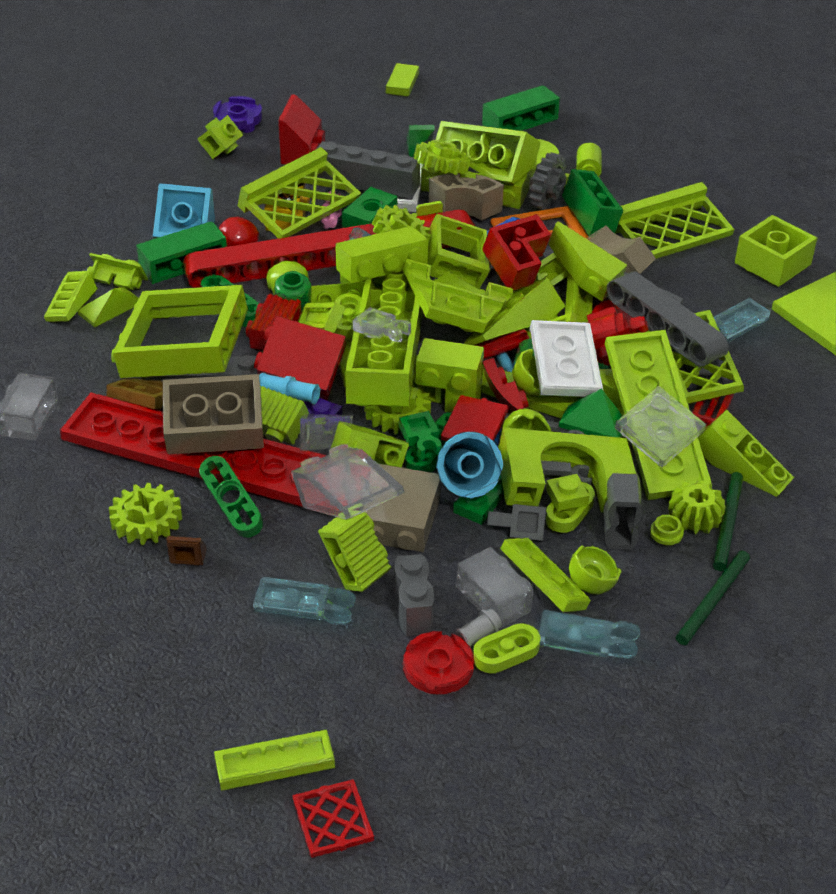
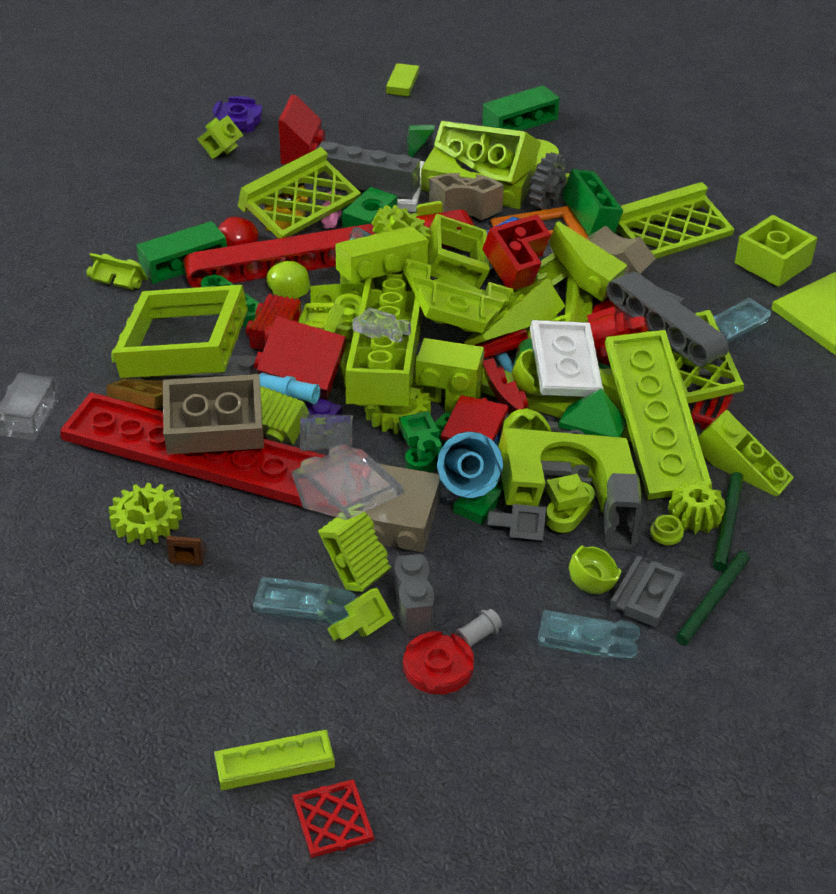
lime slope [44,271,98,322] -> none
lime slope [78,287,139,327] -> none
medium azure slope [153,183,215,238] -> none
green beam [199,456,263,538] -> none
green head [274,271,312,312] -> none
lime slope [330,421,409,468] -> none
lime gear [414,140,471,175] -> none
clear brick [456,547,533,629] -> none
lime plate [473,624,540,673] -> none
lime tile [500,538,591,612] -> none
lime brick [576,143,602,177] -> none
clear plate [615,386,706,468] -> none
none -> lime plate [327,588,394,641]
none -> dark grey plate [610,556,684,628]

